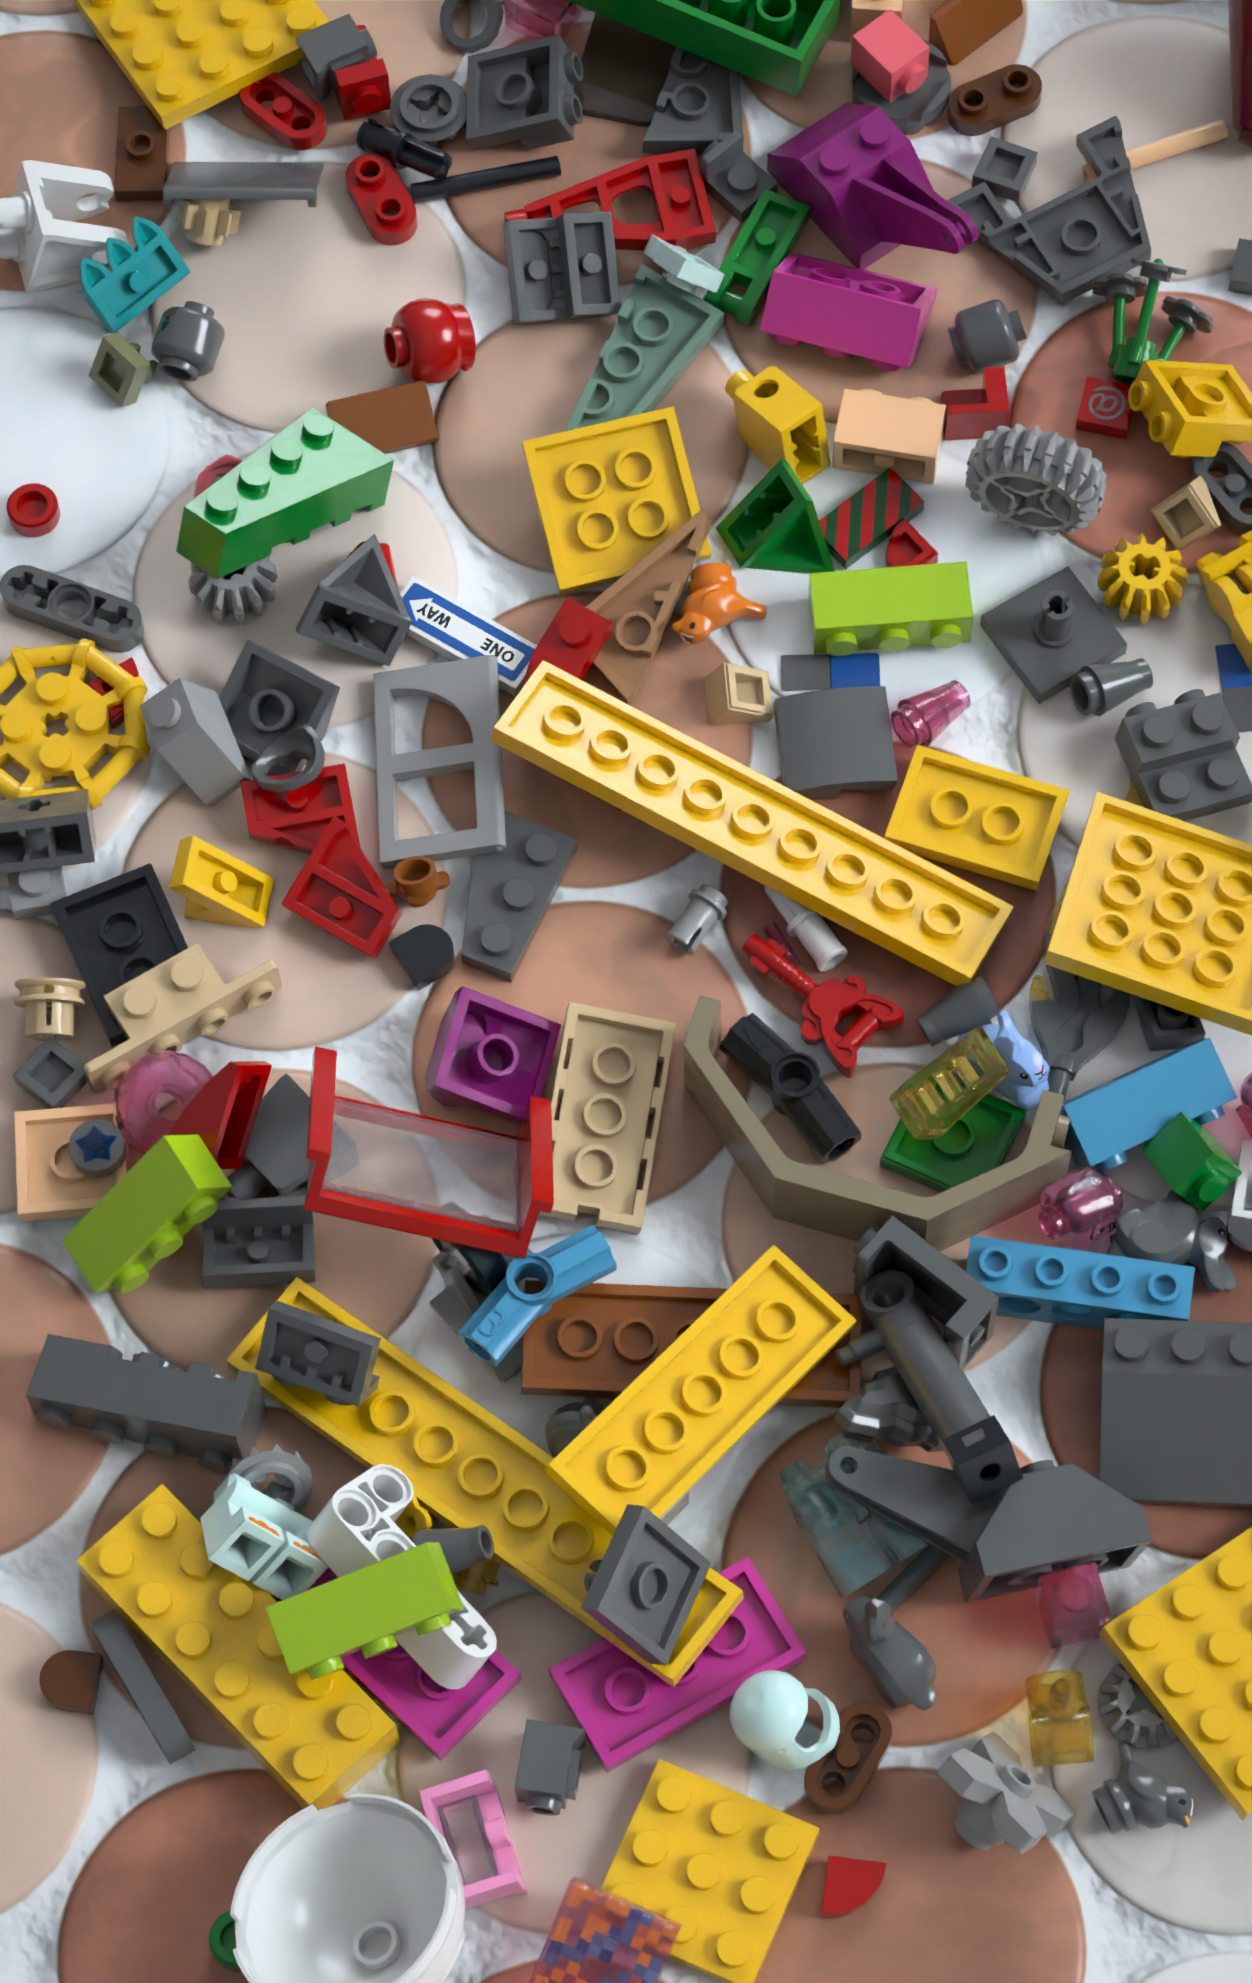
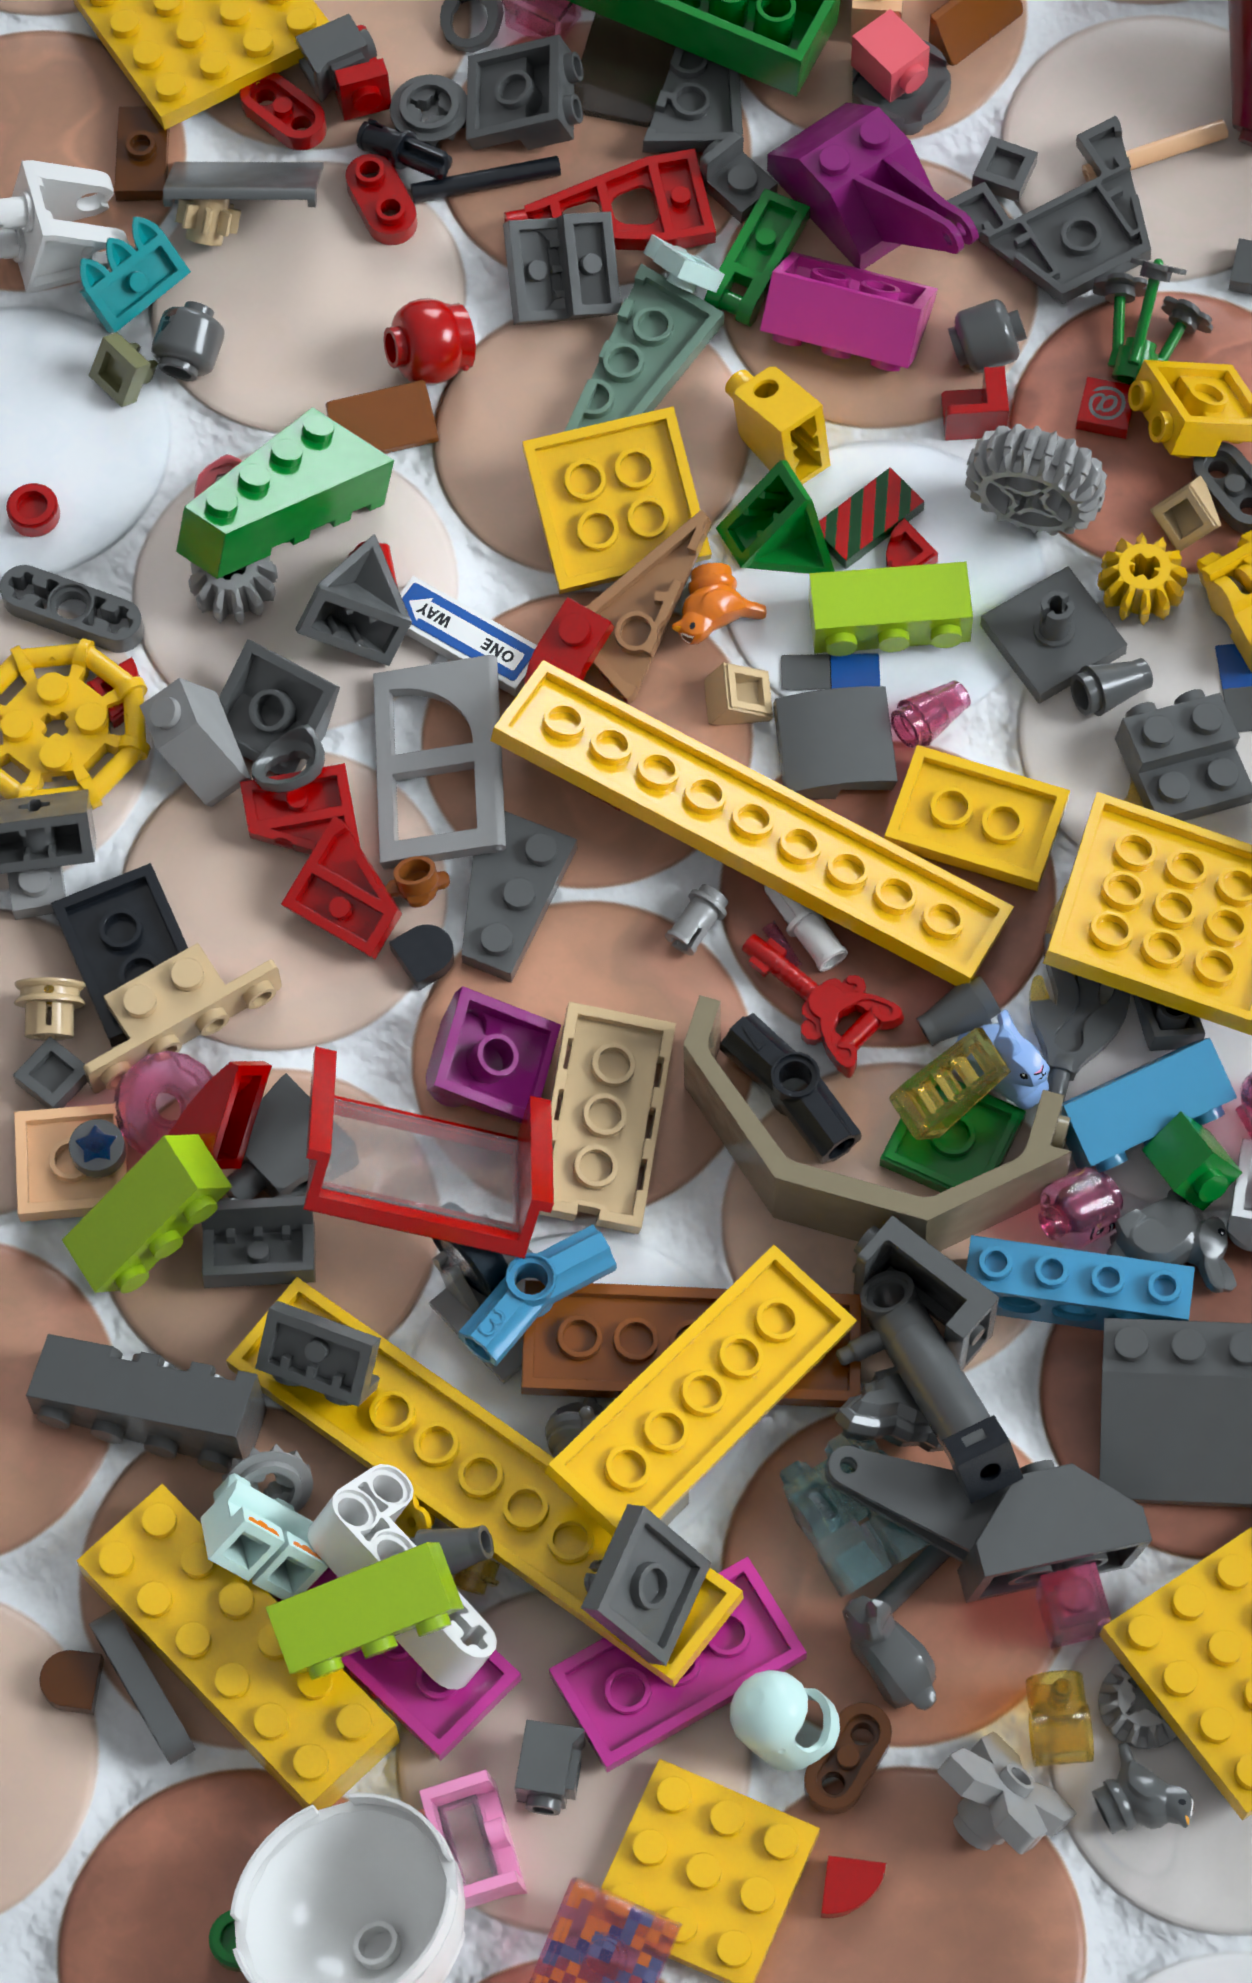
yellow slope [169,835,274,929] -> none
light nougat brick [832,389,946,484] -> none
reddish brown plate [947,64,1042,136] -> none

